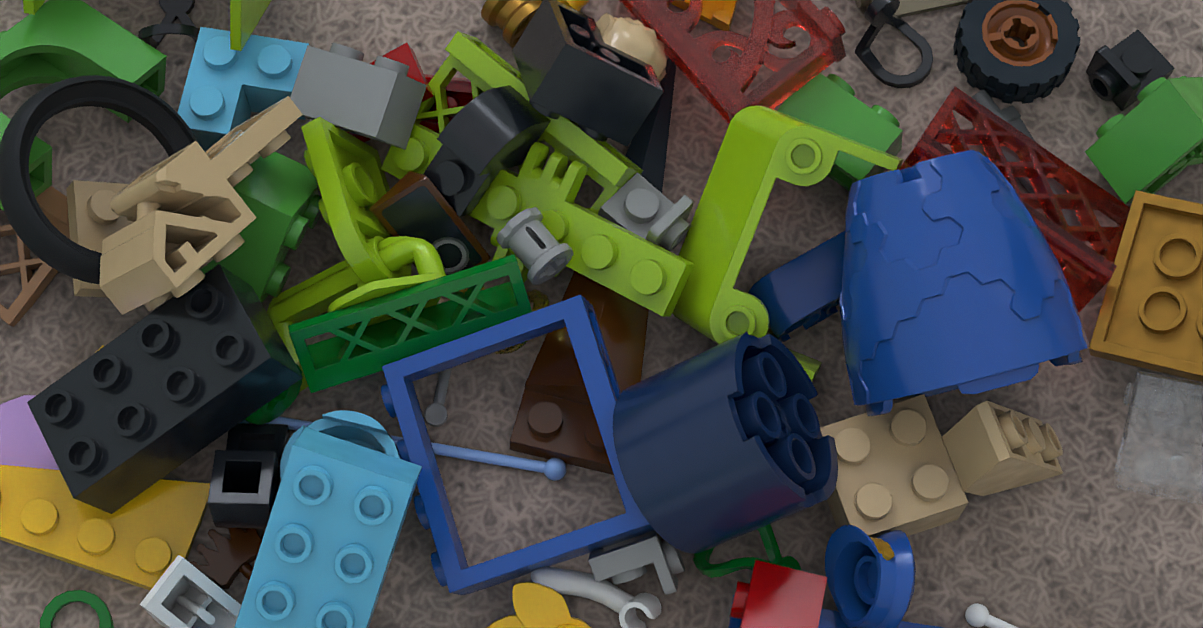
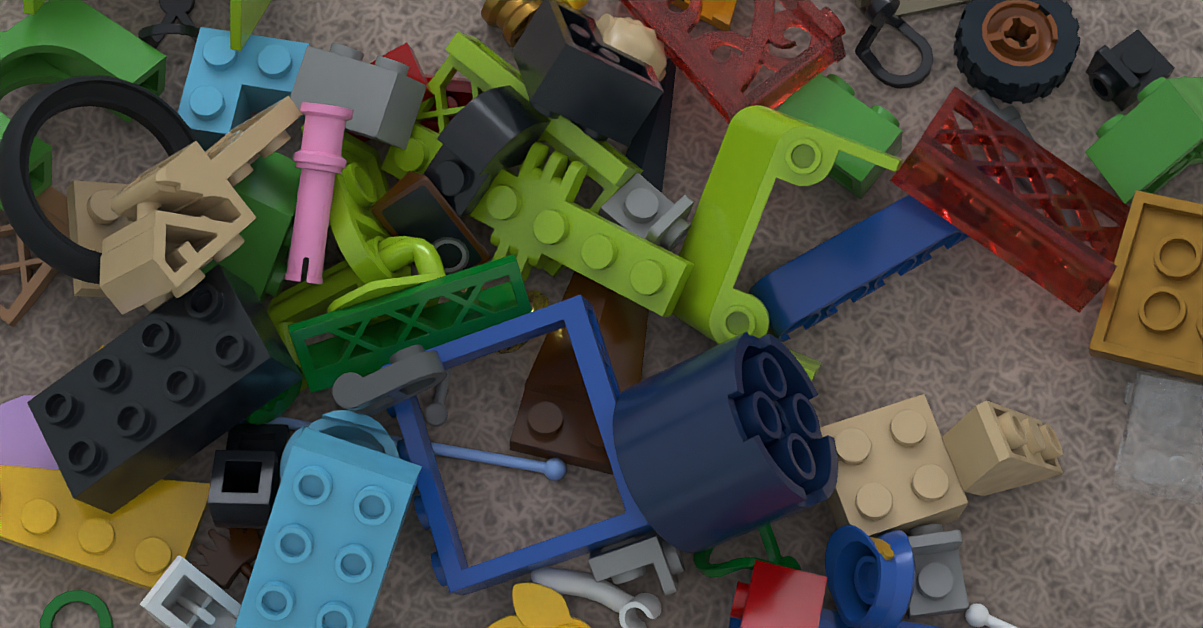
light grey bush [496,207,574,285] -> none
blue piece [840,150,1090,416] -> none
none -> bright pink pin [284,102,354,284]
none -> dark grey plate [332,345,447,416]
none -> light grey bracket [907,524,970,619]

